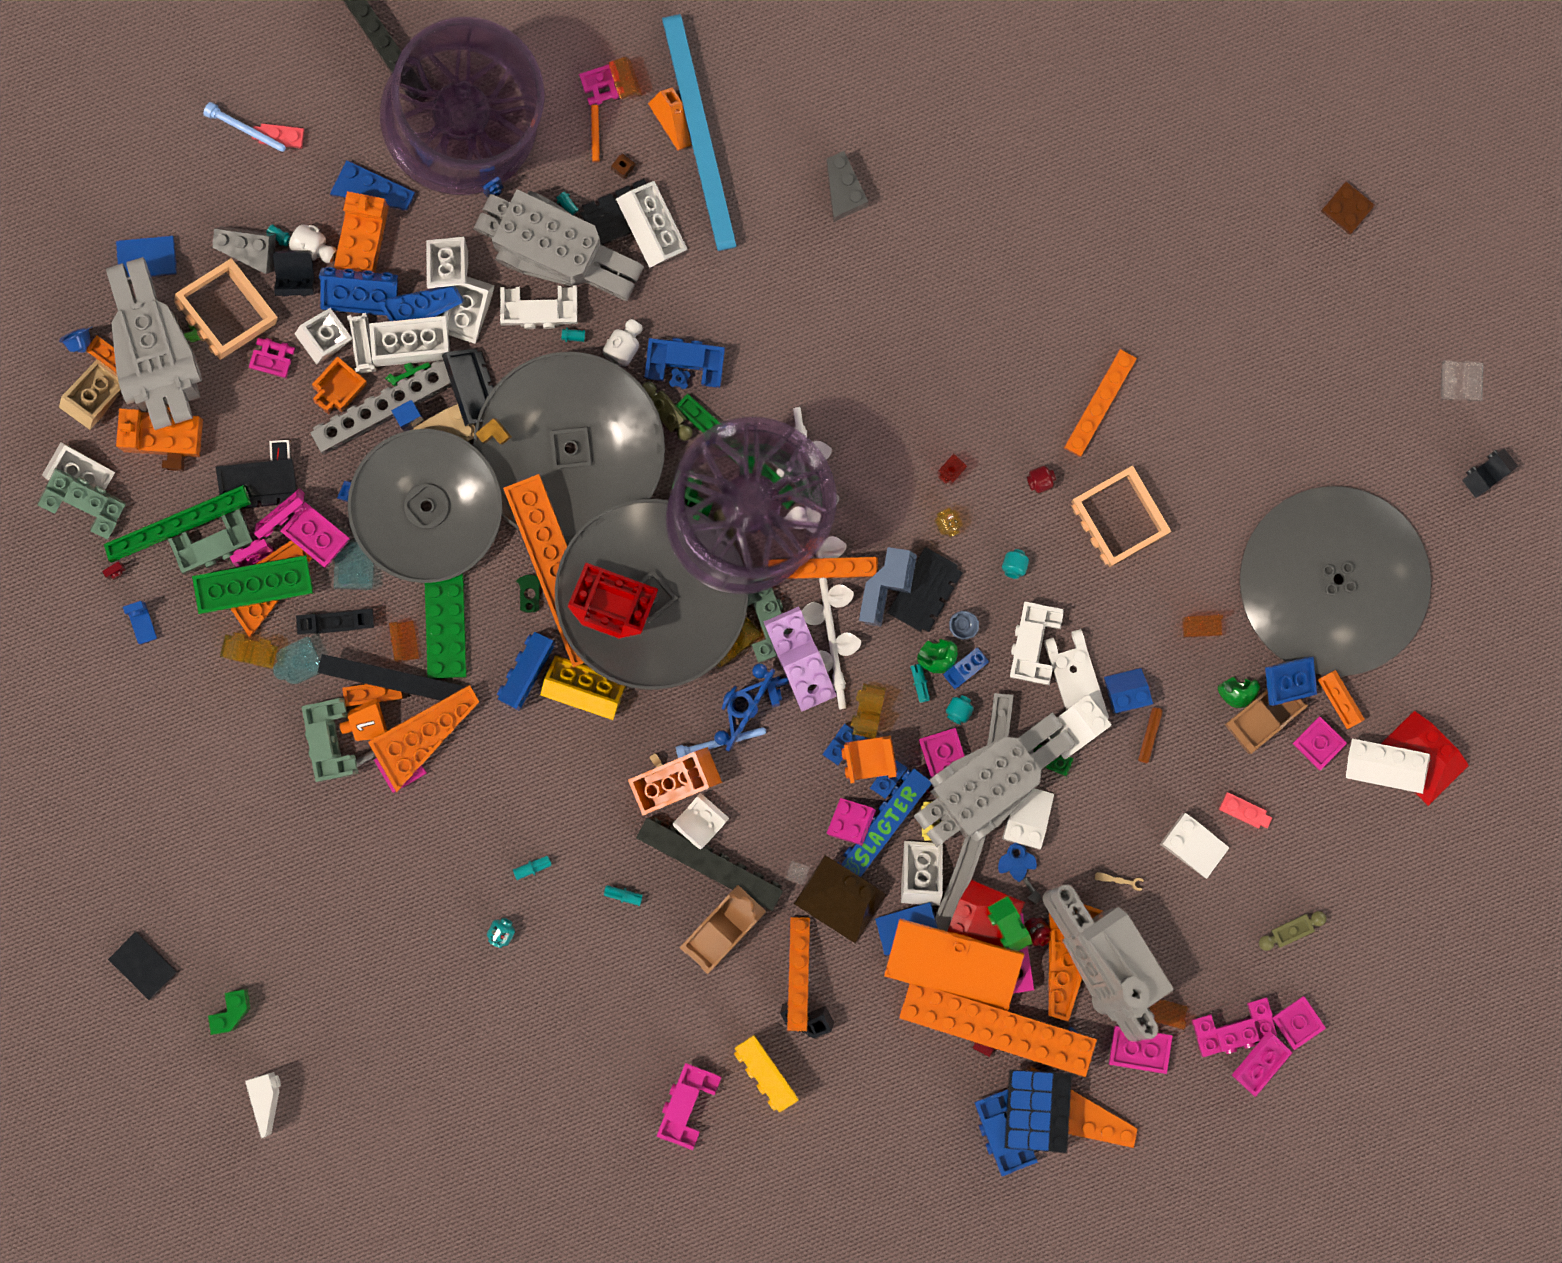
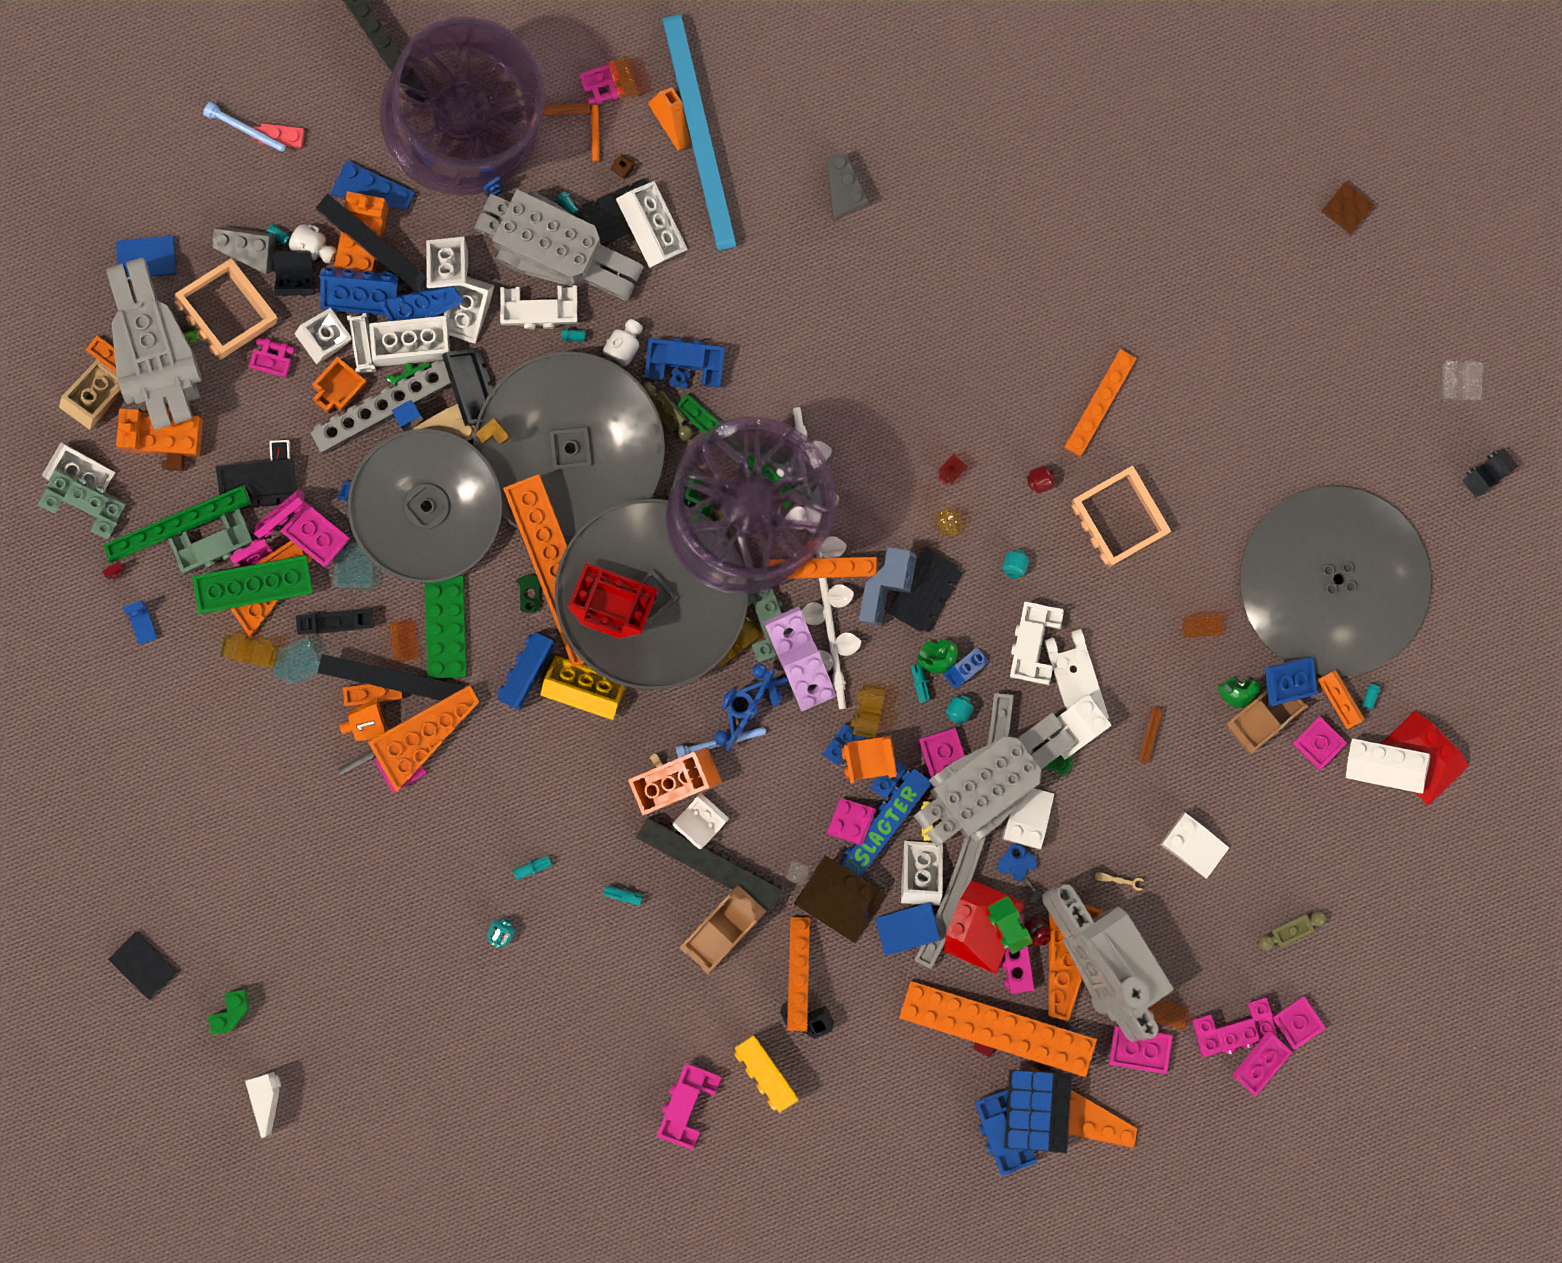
blue piece [59,326,93,353] -> none
sand green bracket [301,698,359,782] -> none
orange door [884,919,1024,1011] -> none
sand blue hair [949,611,979,640] -> none
blue slope [1104,668,1153,714] -> none
coral hinge [1218,792,1272,829] -> none
none -> black tile [315,193,438,292]
none -> dark orange axle [535,102,591,117]
none -> teal pin [1362,684,1381,709]

